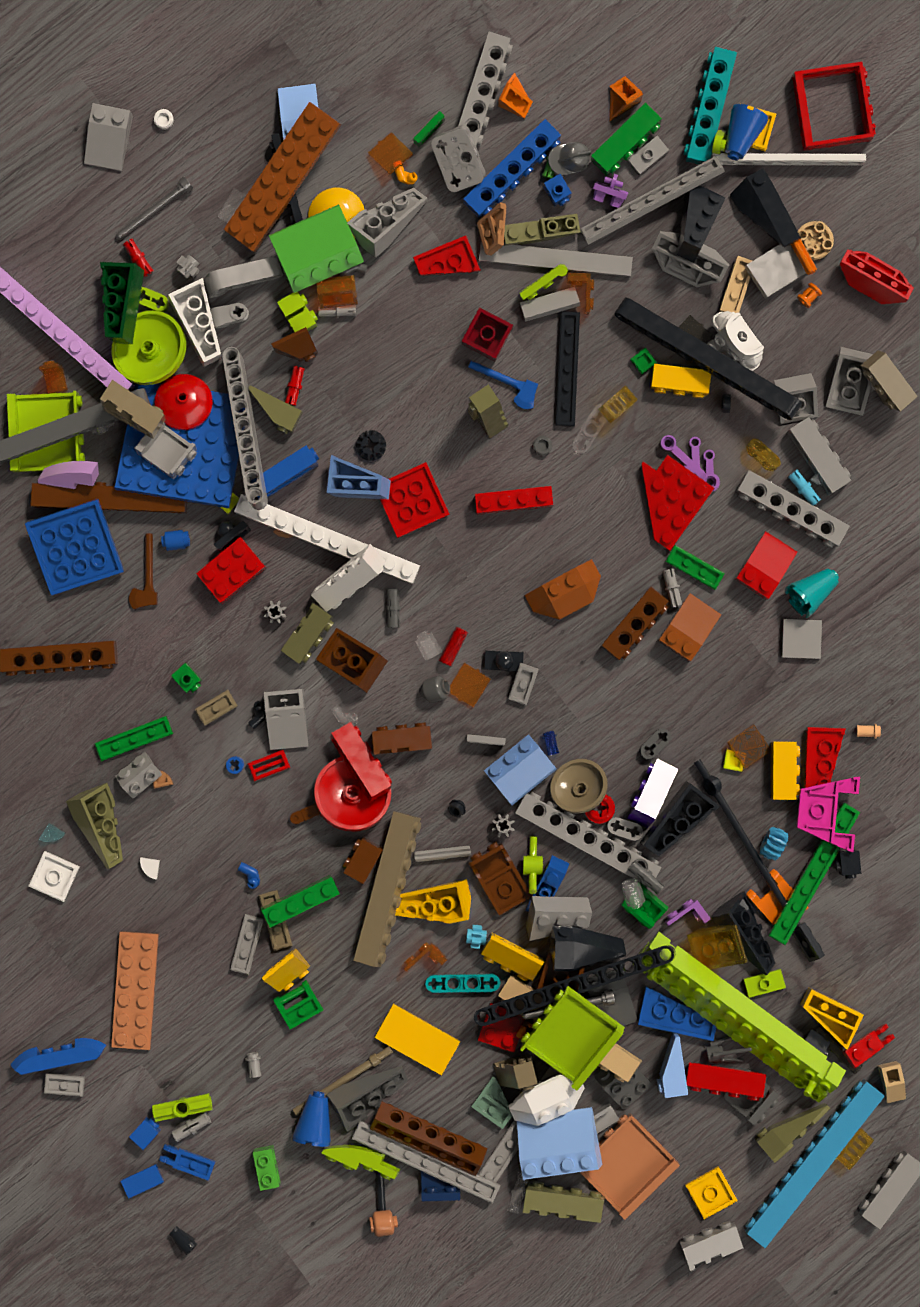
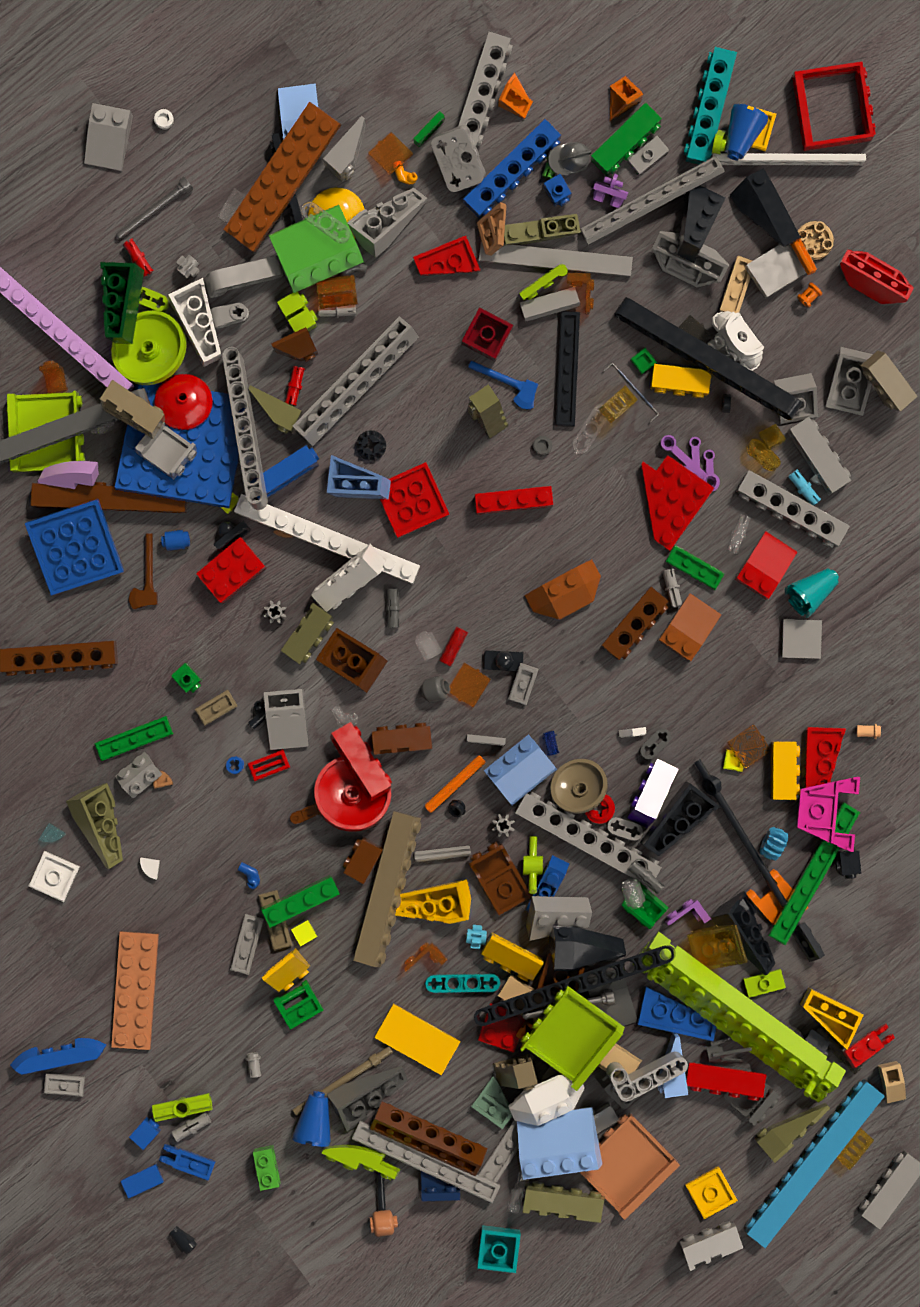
none -> neon yellow tile [291,920,318,946]
none -> light grey brick [293,316,419,446]
none -> clear beam [301,202,350,244]
none -> light grey slope [323,116,366,182]
none -> orange axle [425,755,485,813]
none -> teal brick [477,1225,521,1273]
none -> sand blue piece [603,363,659,422]
none -> light grey beam [606,1051,688,1102]
none -> white tile [619,727,646,738]
none -> clear pin [726,514,751,554]
none -> clear yellow plate [759,424,786,450]

